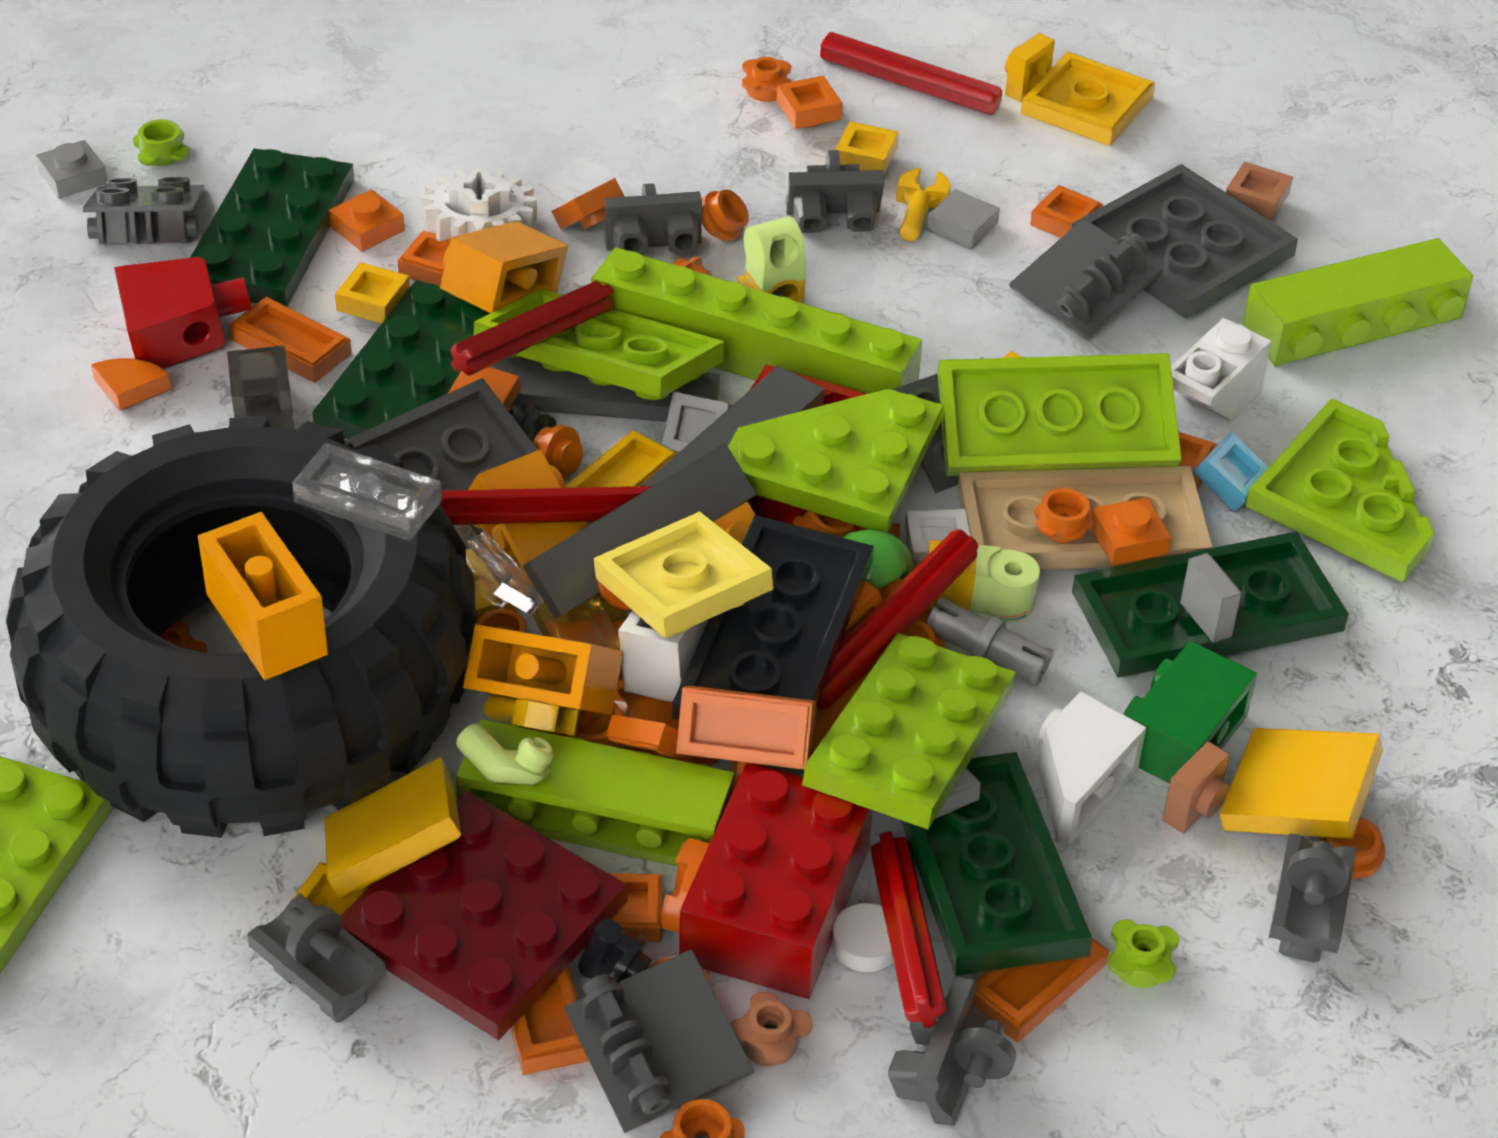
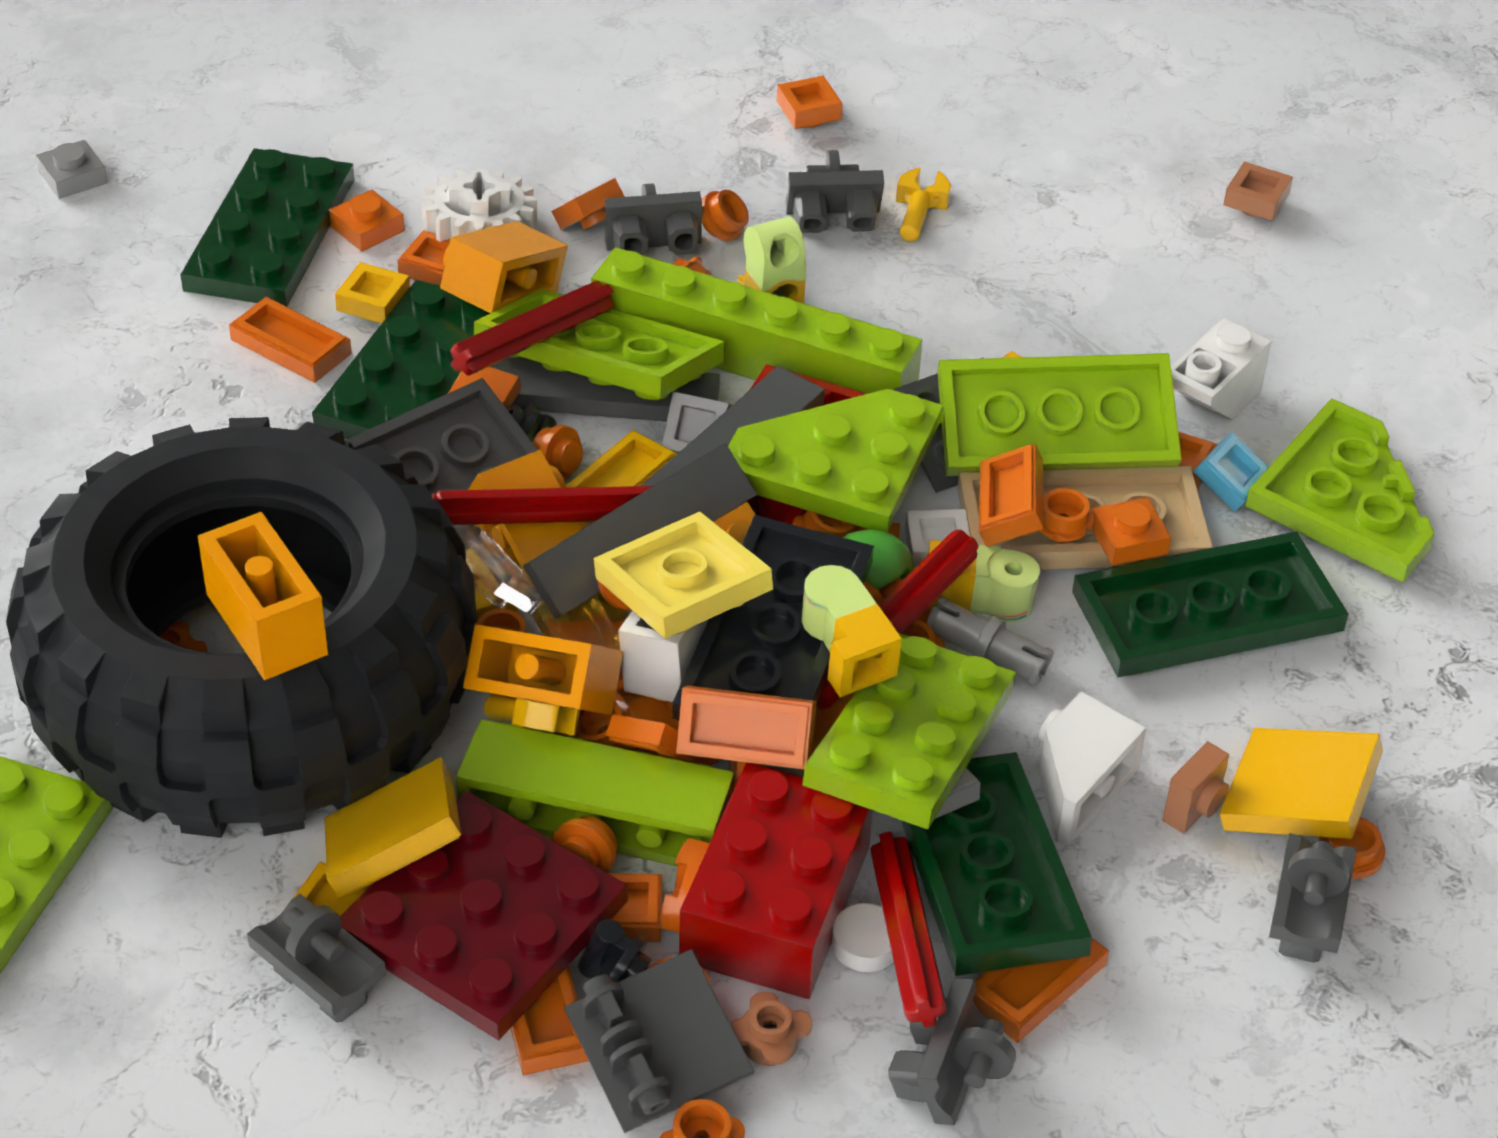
dark grey hinge [83,177,205,244] -> none
orange tile [91,358,171,410] -> none
red torso [114,257,252,369] -> none
lime plate [133,119,190,166] -> none
clear smoke brick [227,346,295,430] -> none
clear plate [292,443,442,541] -> none
yellowish green arm [456,723,554,785] -> none
orange plate [742,57,791,102] -> none
red axle [820,32,1003,115] -> none
yellow plate [835,121,899,174] -> none
light grey tile [927,189,1000,249] -> none
yellow plate [1005,33,1055,102] -> none
dark grey hinge [1009,218,1163,340] -> none
yellow tile [1021,52,1155,146] -> none
orange tile [1030,185,1103,238] -> none
dark grey plate [1072,164,1298,319] -> none
lime plate [1107,919,1179,988] -> none
green brick [1123,641,1257,783] -> none
light grey tile [1180,553,1242,643] -> none
lime brick [1243,238,1474,366] -> none
none -> orange plate [552,816,617,873]
none -> leg [801,565,902,697]
none -> orange tile [979,444,1044,547]

